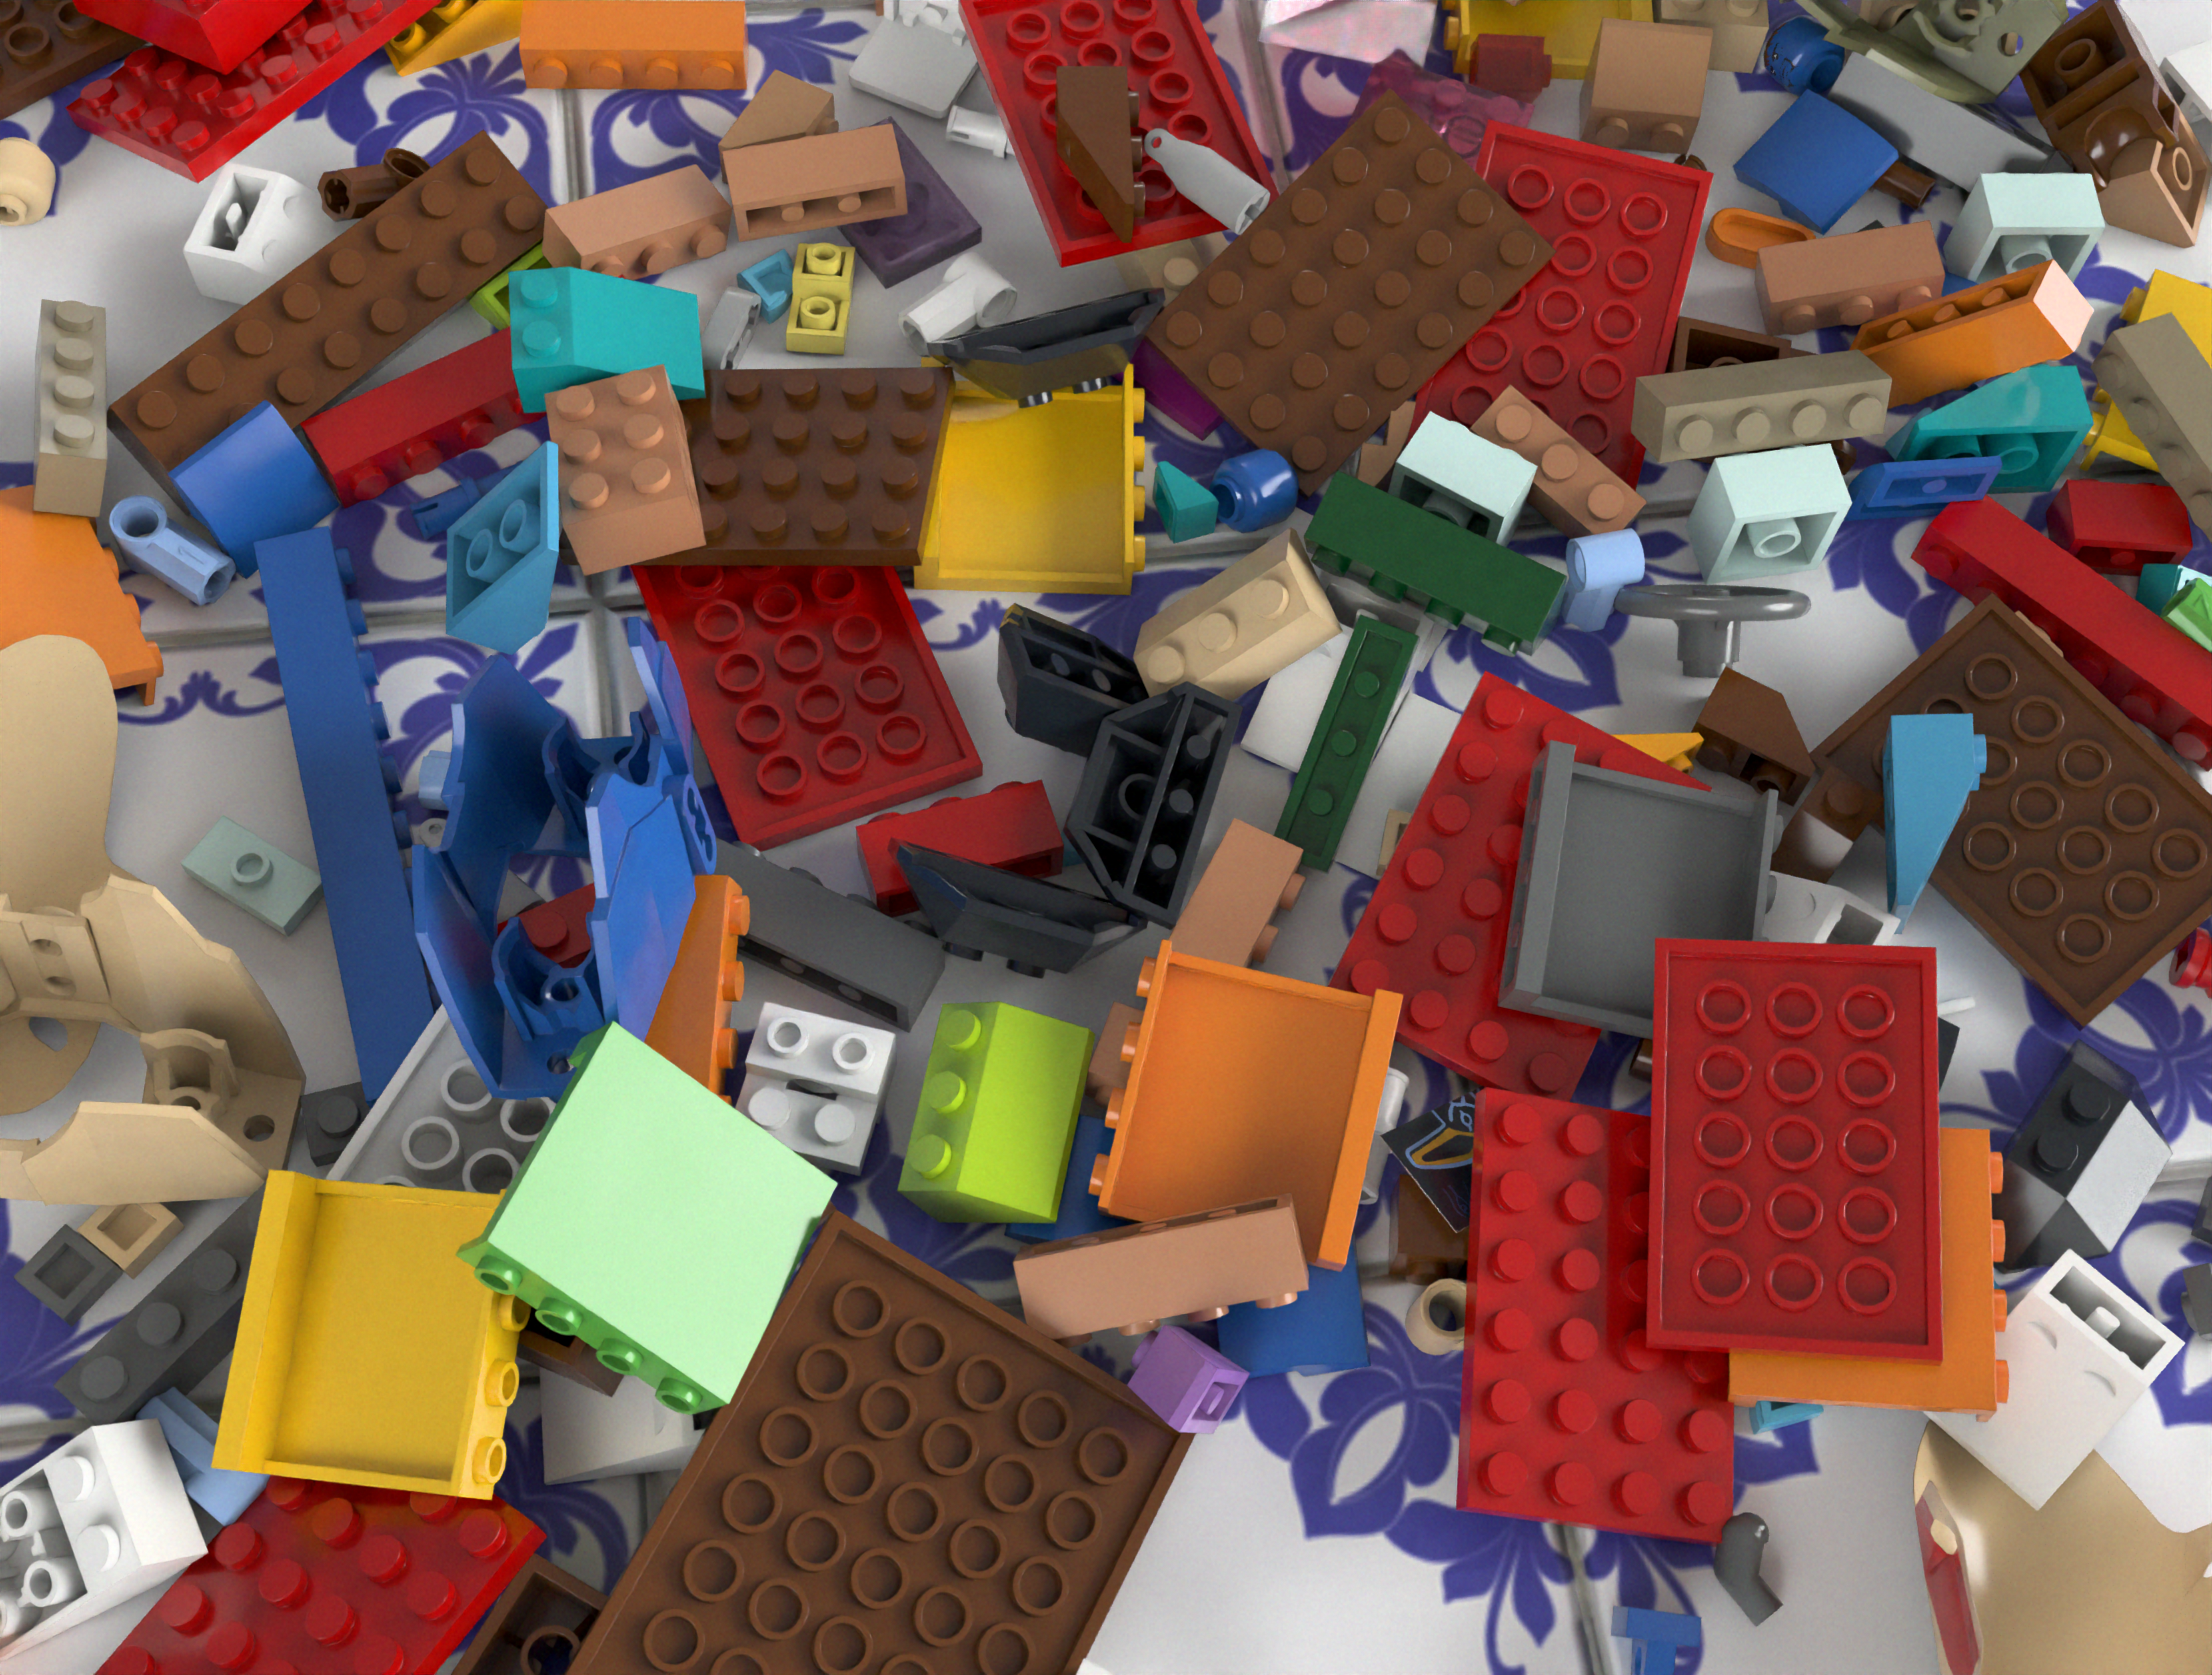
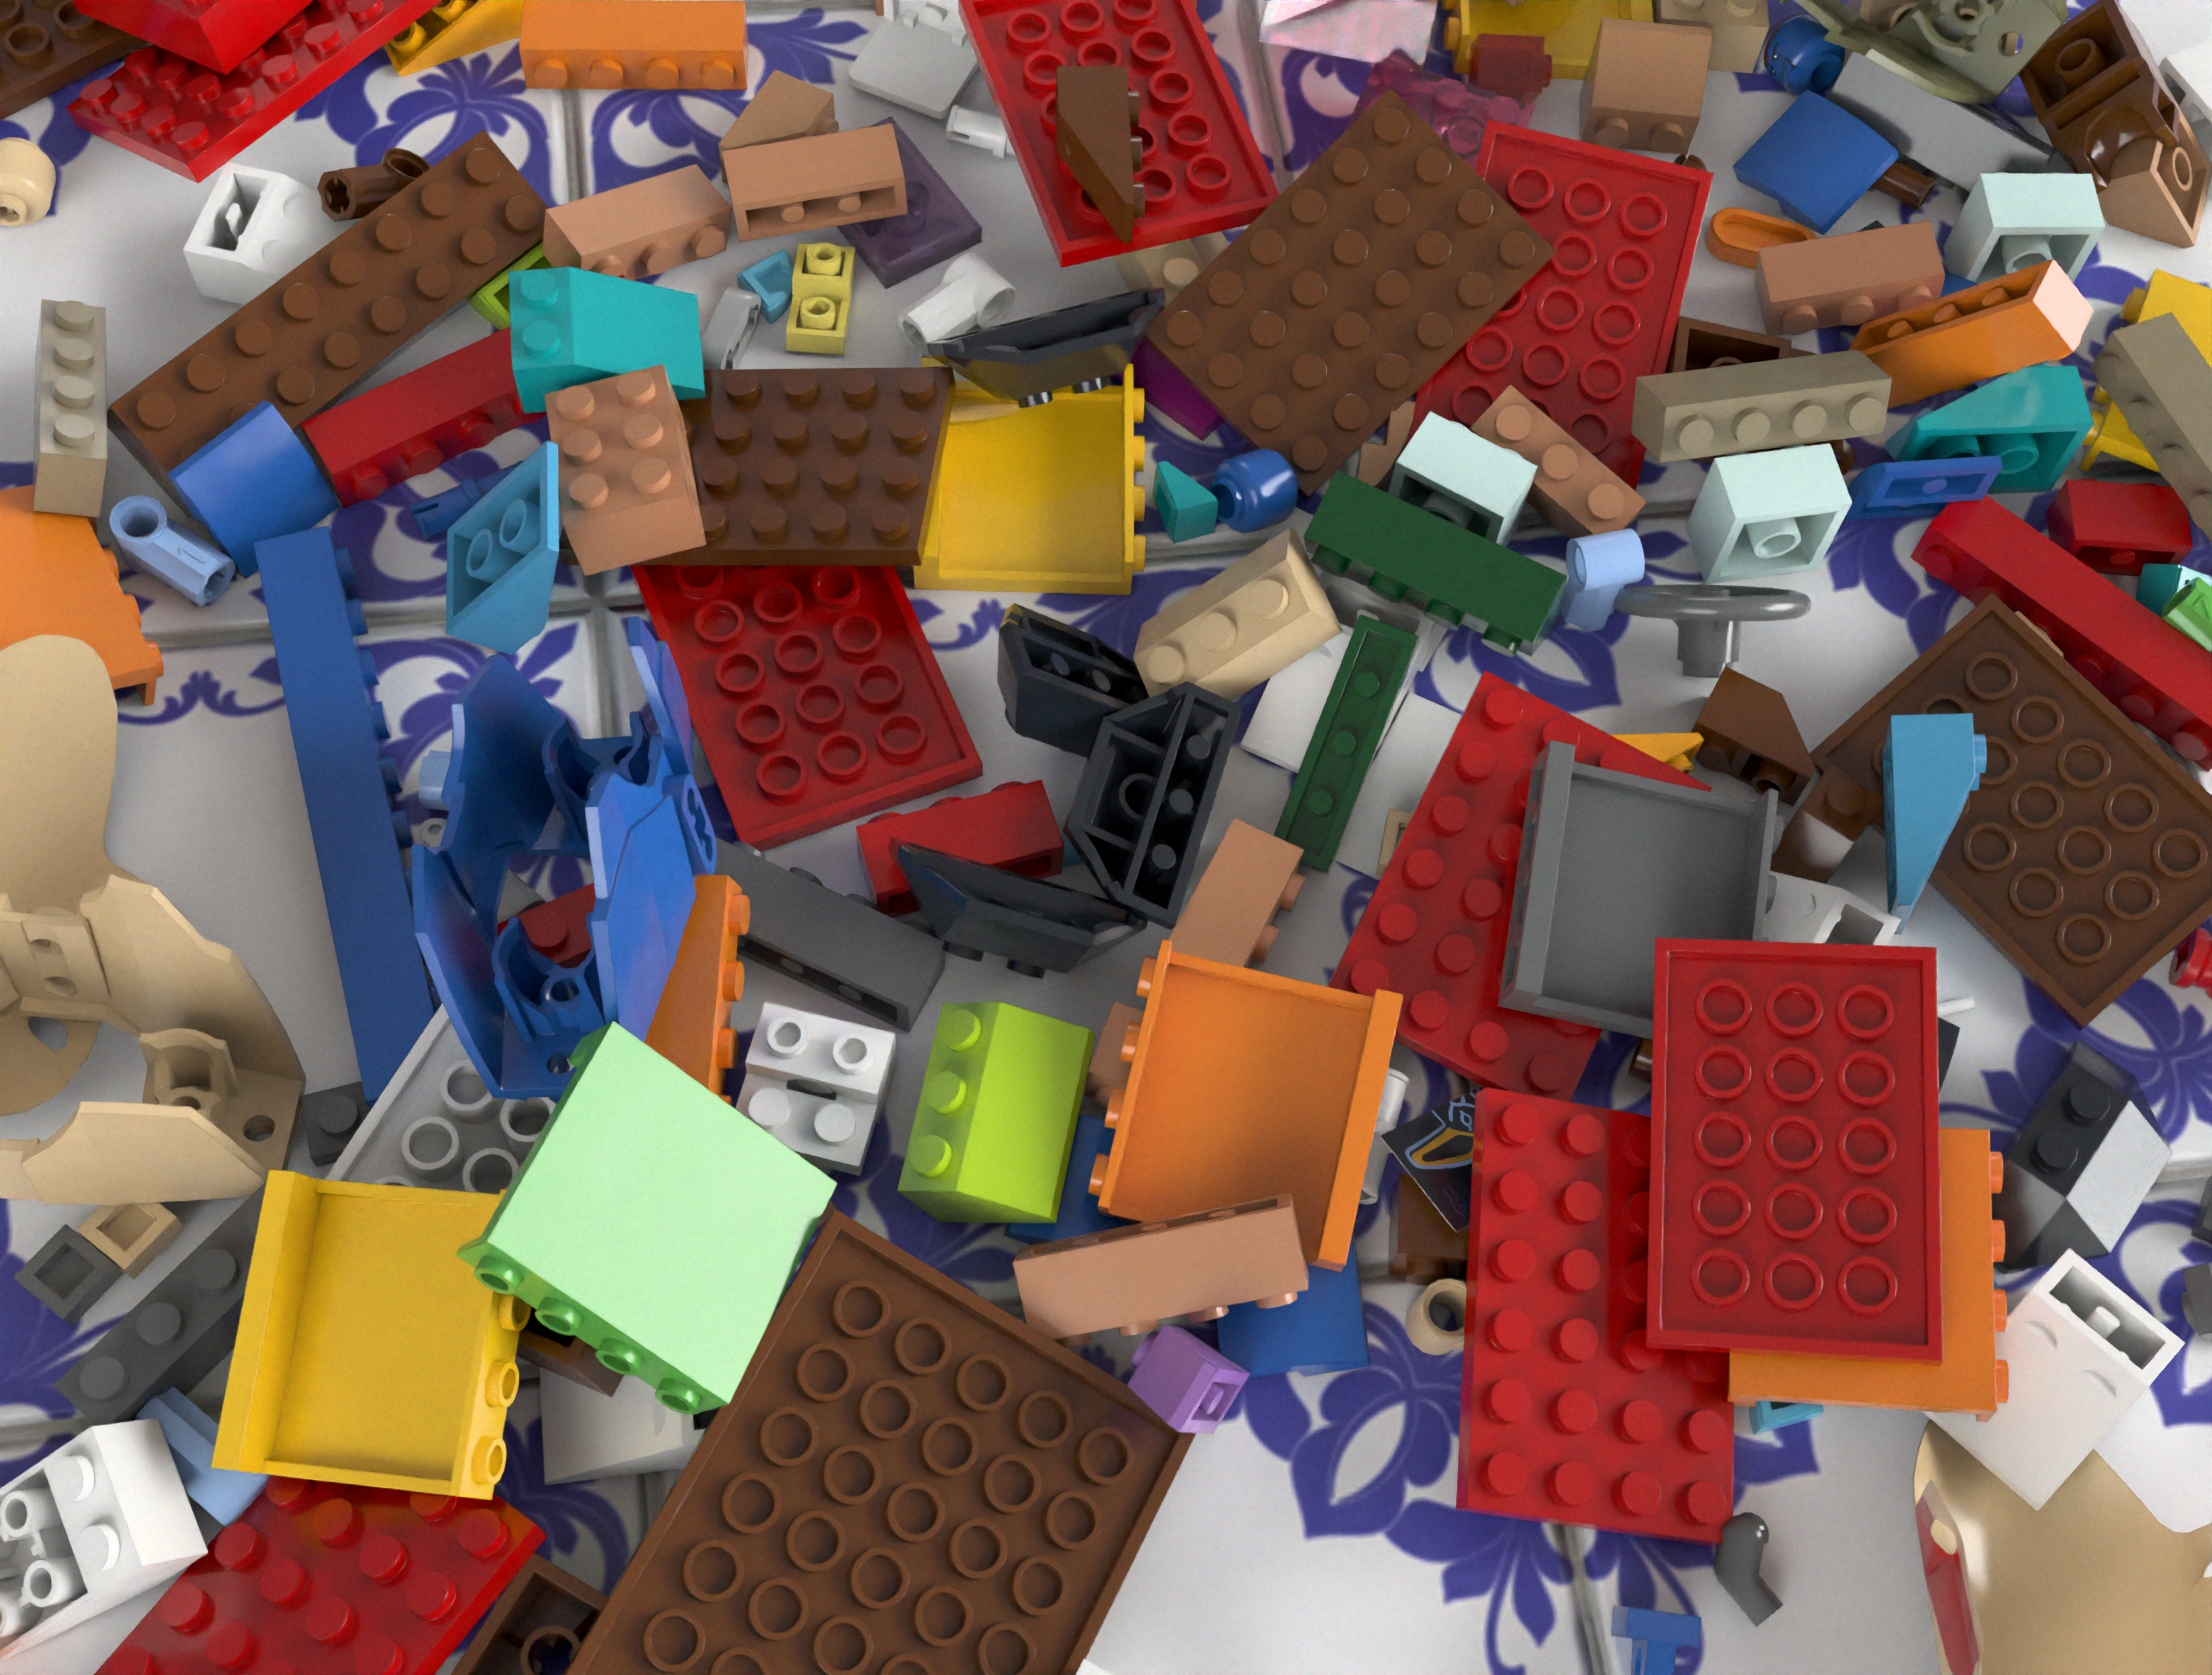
light aqua plate [180,815,324,937] -> none
light grey piece [1144,129,1270,235] -> none

